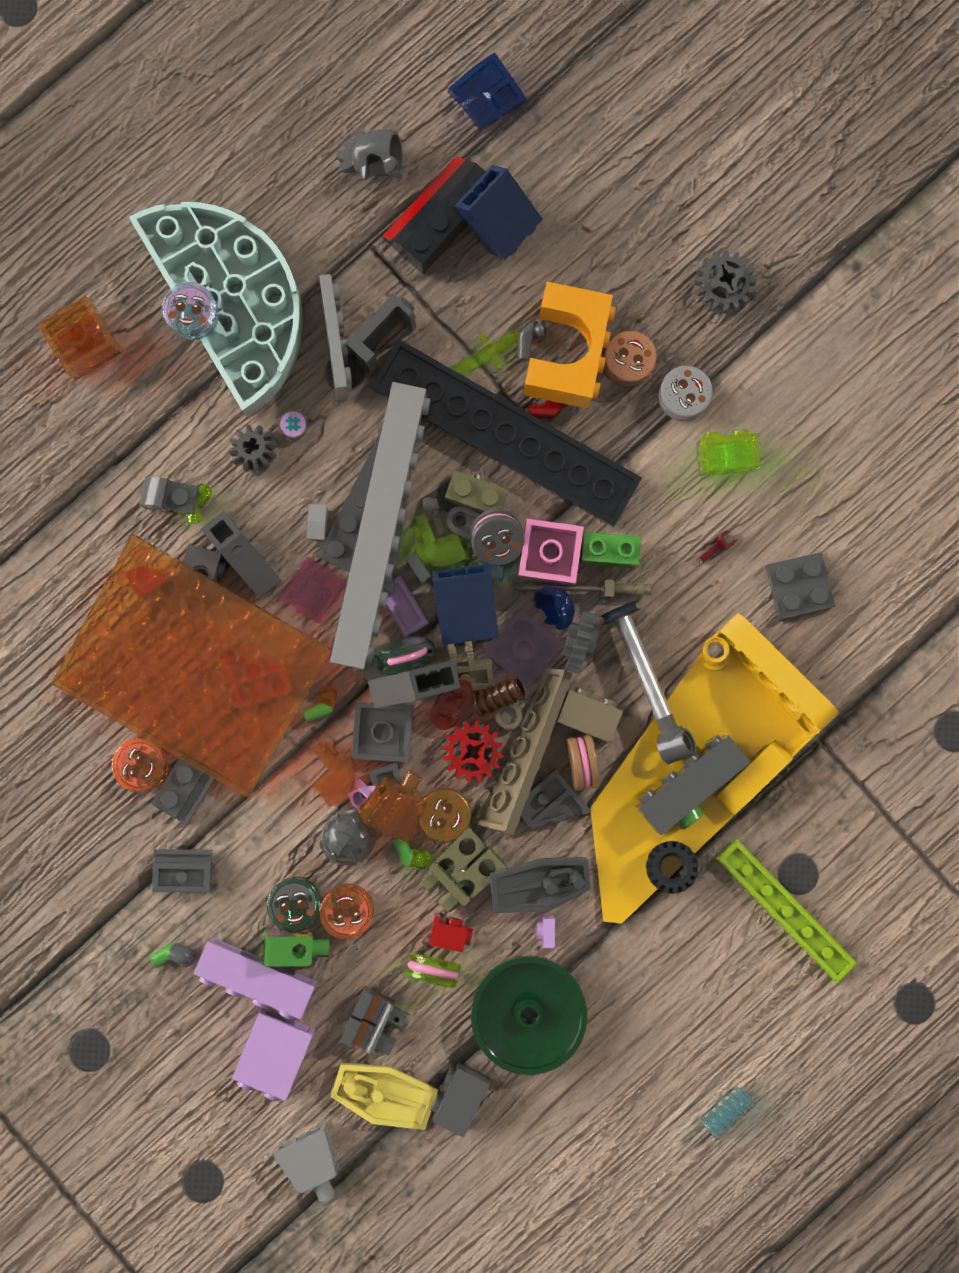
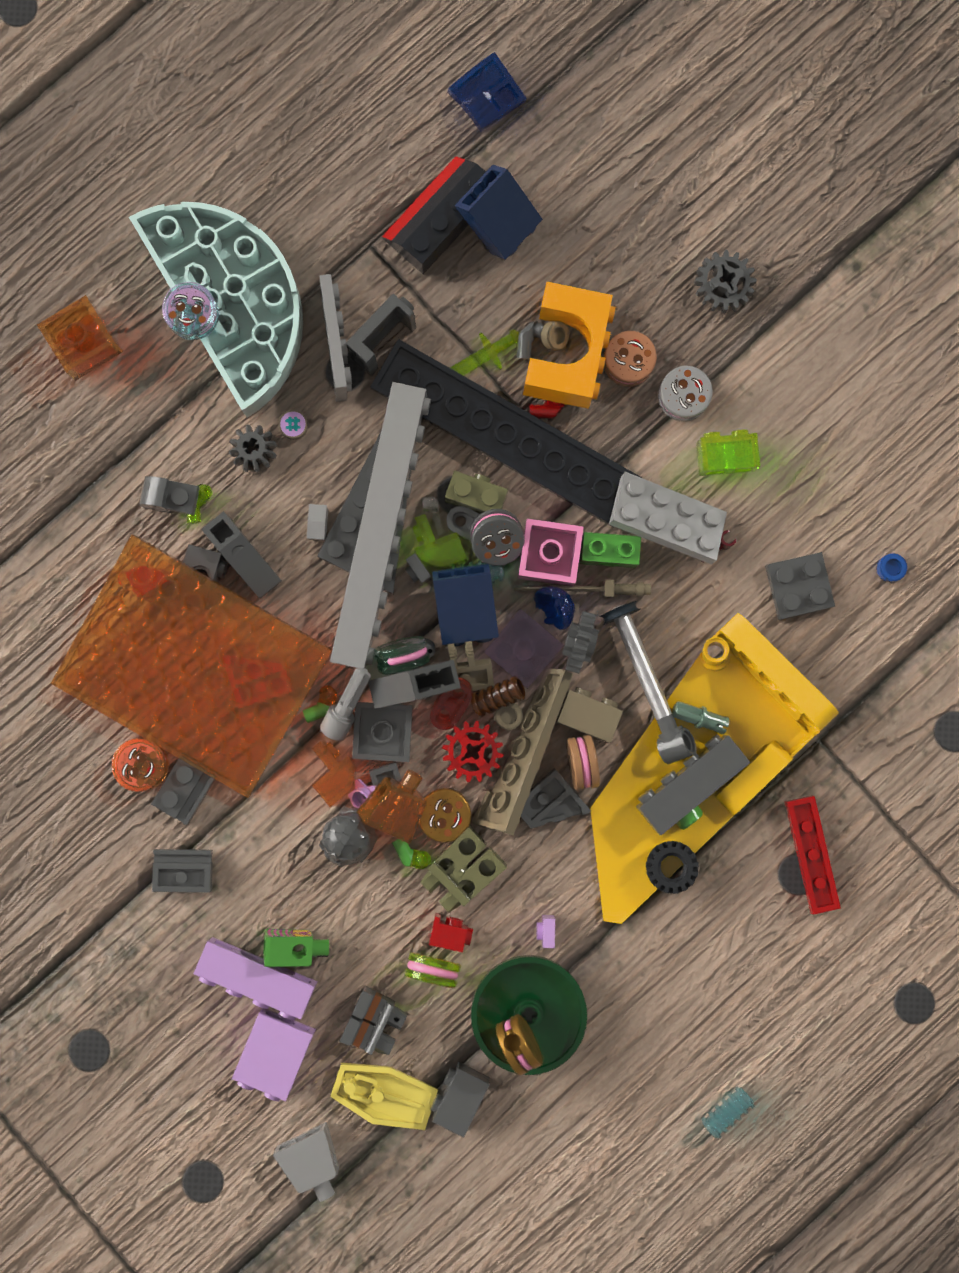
dark grey arm [150,942,195,968] -> none
clear green head [267,876,322,932] -> none
clear pink piece [280,557,346,623] -> none
clear orange head [320,883,374,939] -> none
dark grey piece [337,129,403,180] -> none
lavender tile [383,575,429,638] -> none
dark grey piece [489,857,590,913] -> none
lime tile [716,838,858,984] -> none
none -> light grey piece [320,667,371,741]
none -> pearl gold head [496,1014,543,1075]
none -> dark tan tile [541,321,569,350]
none -> light grey plate [609,472,727,565]
none -> sand green axle [672,701,729,735]
none -> red plate [784,795,841,915]
none -> blue tile [876,553,907,582]

